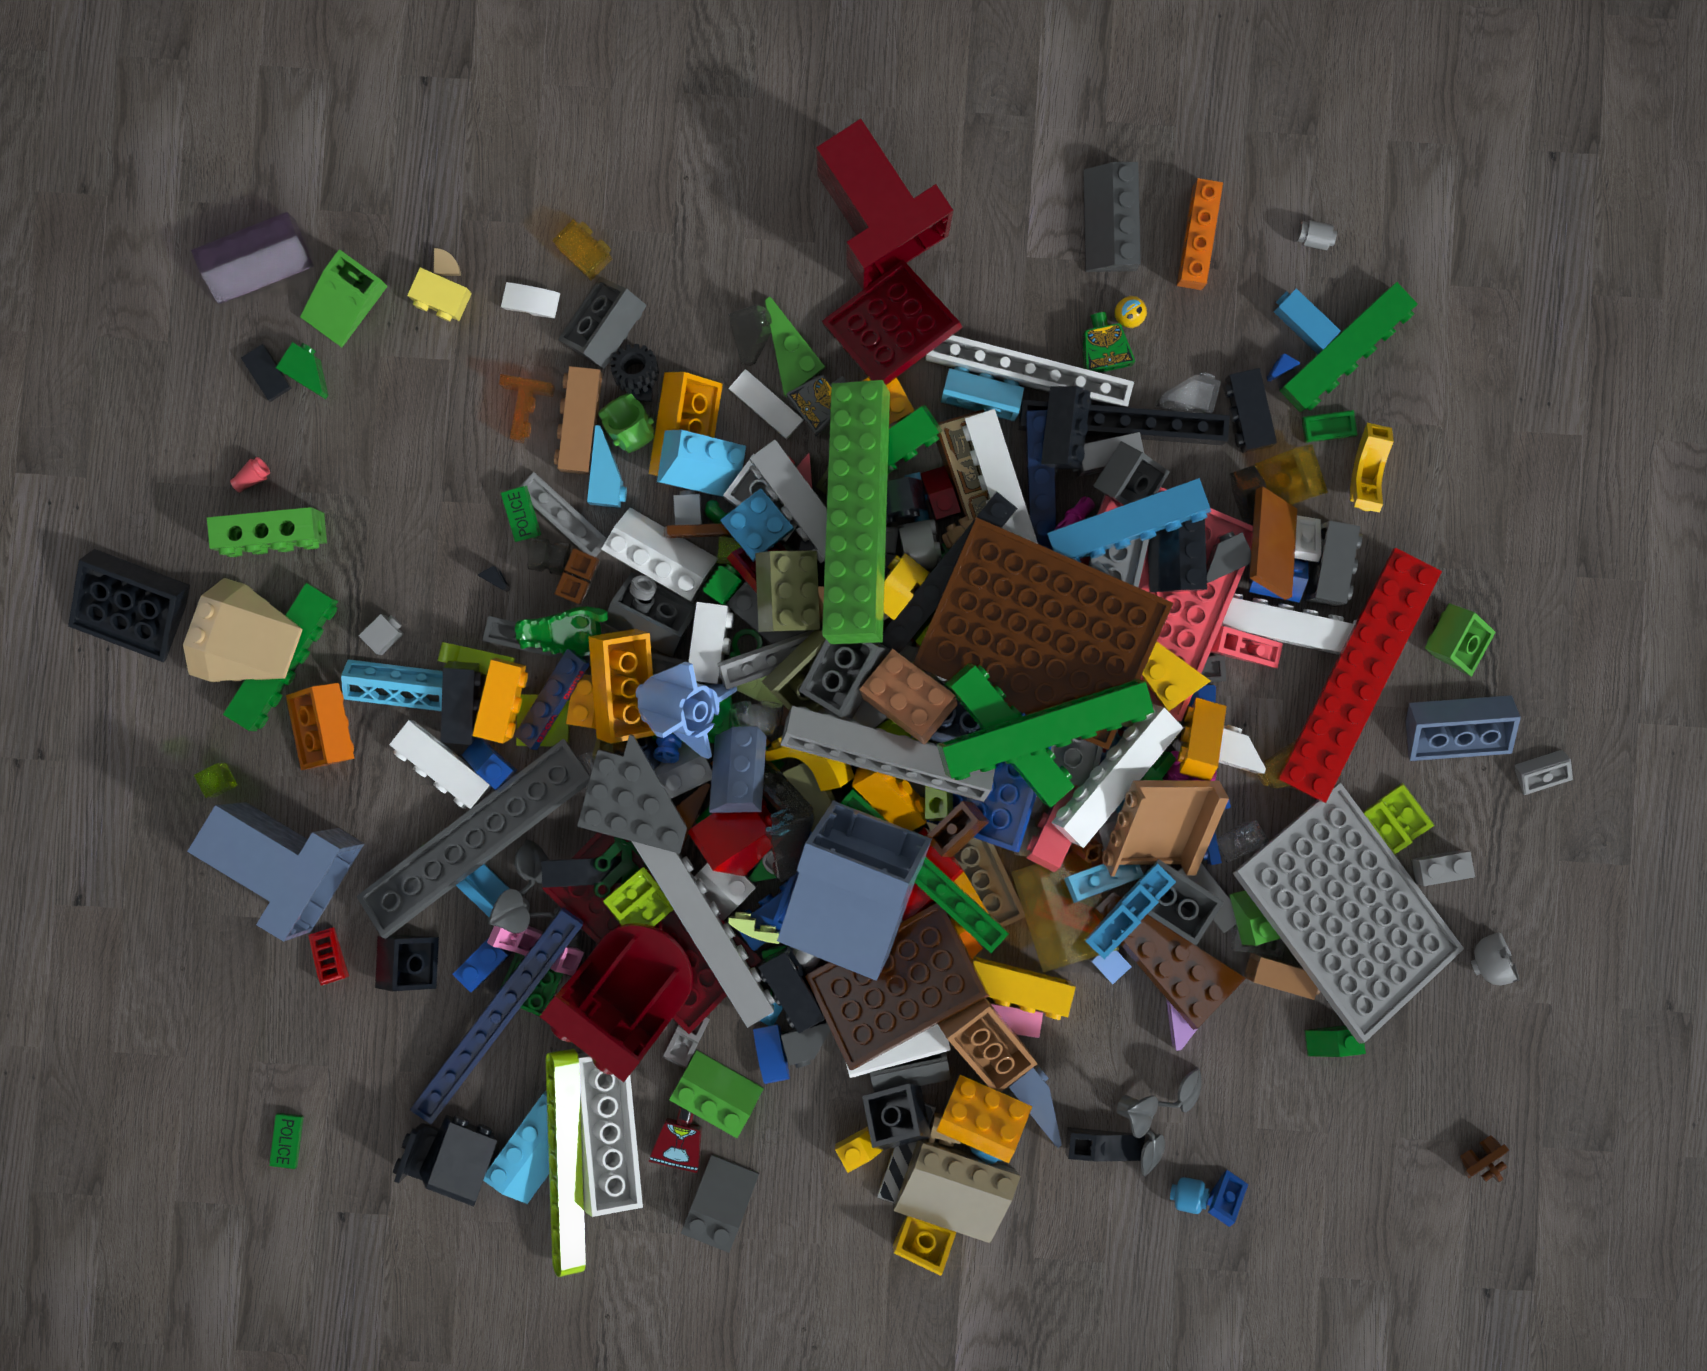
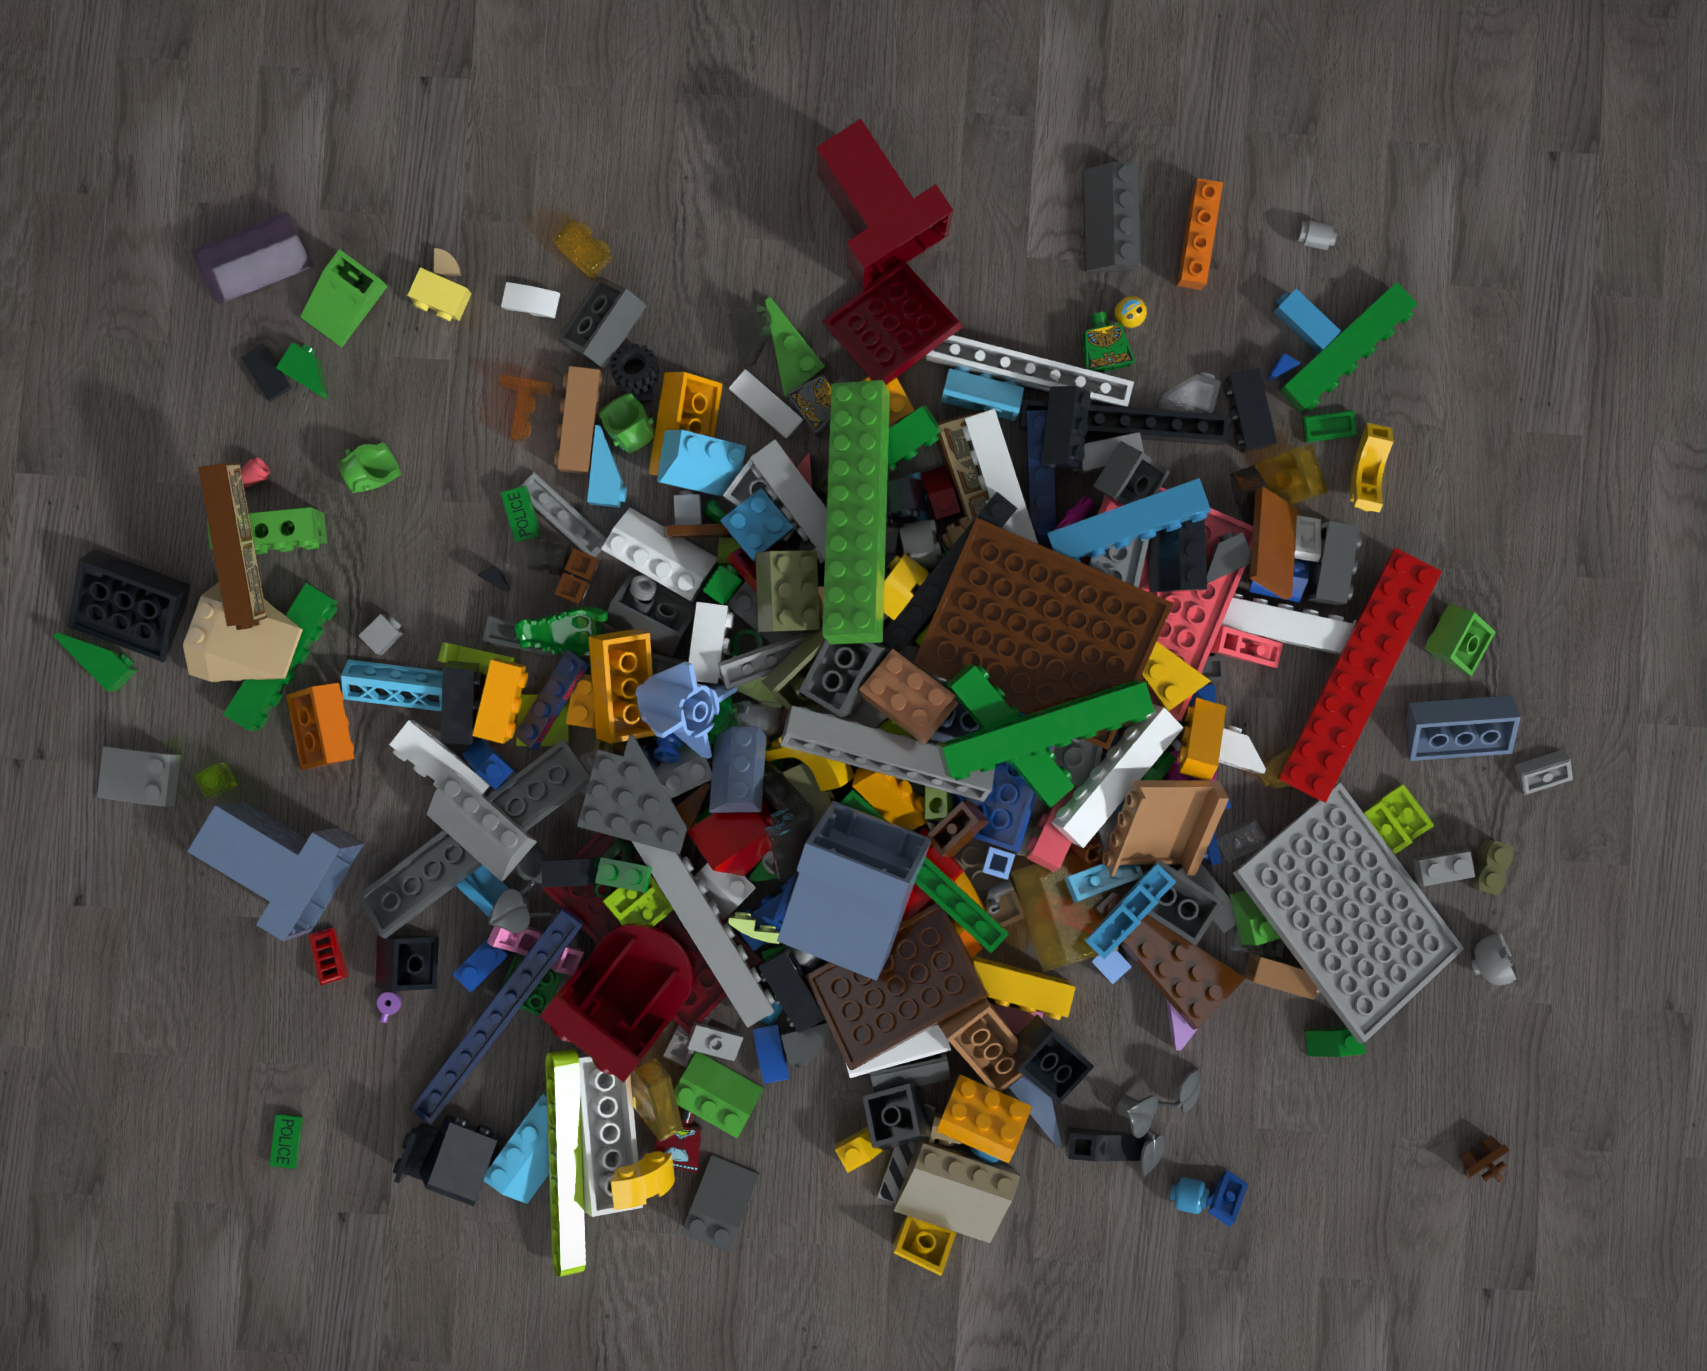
none -> green slope [53,632,138,692]
none -> light grey slope [97,746,181,807]
none -> reddish brown brick [198,462,267,630]
none -> bright green helmet [338,442,401,493]
none -> medium lavender piece [377,991,401,1023]
none -> light grey slope [427,771,537,882]
none -> green plate [595,857,652,893]
none -> yellow brick [611,1151,675,1210]
none -> clear yellow slope [632,1058,683,1142]
none -> light grey plate [685,1022,743,1061]
none -> light blue brick [981,845,1015,880]
none -> dark grey arm [983,879,1014,914]
none -> black slope [1015,1014,1095,1105]
none -> olive brick [1470,839,1514,895]

